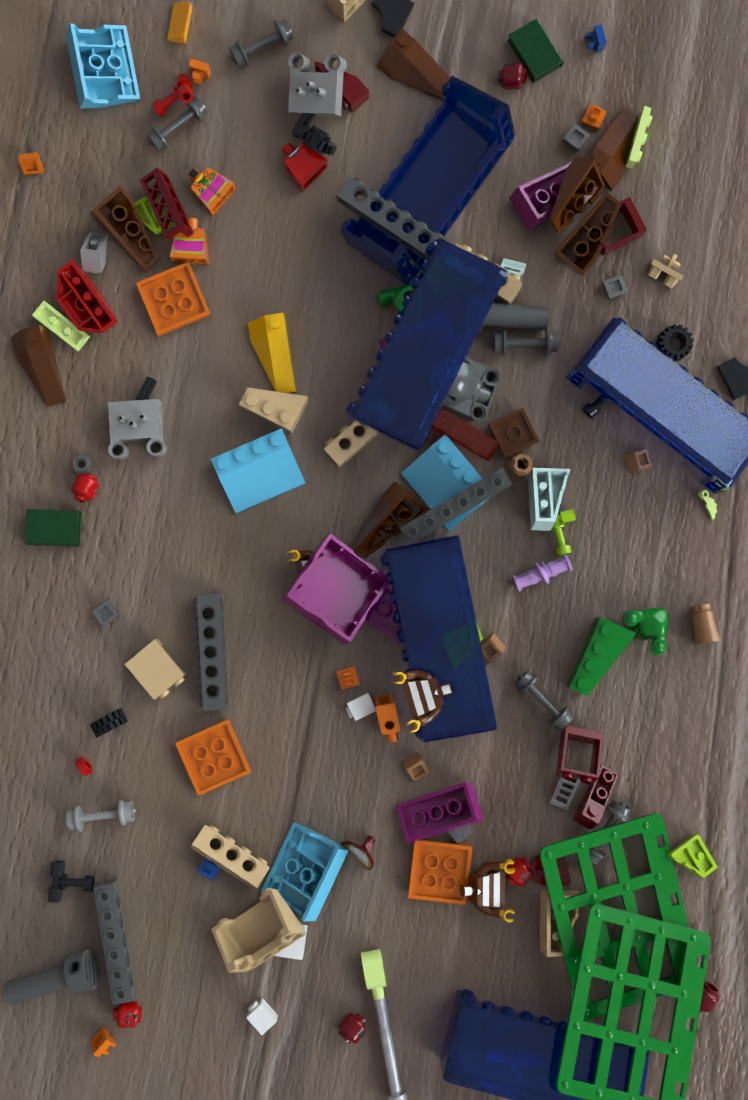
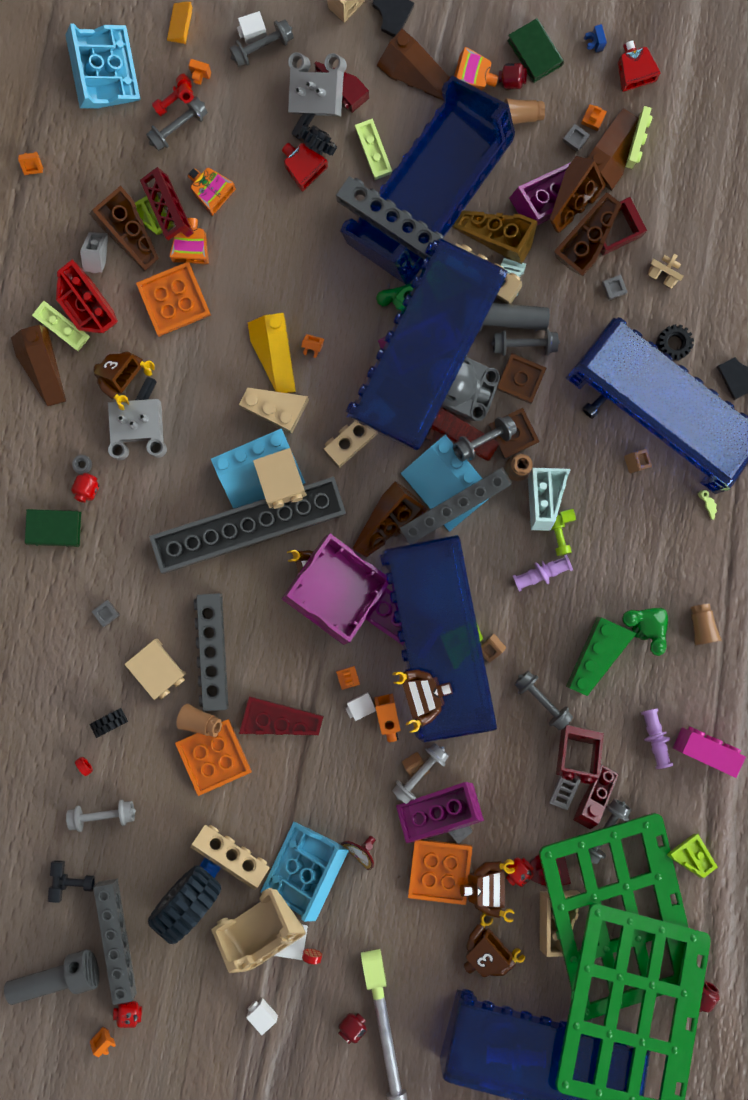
none -> reddish brown torso [94,351,155,410]
none -> black wheel [148,865,221,944]
none -> dark grey brick [149,477,346,574]
none -> medium nougat plant [177,704,222,737]
none -> white brick [237,11,267,45]
none -> dark red wing [239,696,324,735]
none -> tan brick [253,448,307,509]
none -> orange tile [301,334,325,358]
none -> red tile [302,949,322,964]
none -> yellowish green plate [355,119,392,180]
none -> light grey piece [392,743,449,804]
none -> orange torso [451,47,498,93]
none -> pearl gold wedge [453,211,537,264]
none -> dark grey piece [453,416,517,462]
none -> reddish brown torso [464,913,525,977]
none -> reddish brown plate [496,353,547,404]
none -> medium nougat plant [503,98,545,126]
none -> red torso [618,41,661,92]
none -> lavender piece [641,708,673,769]
none -> dark pink brick [673,726,746,778]

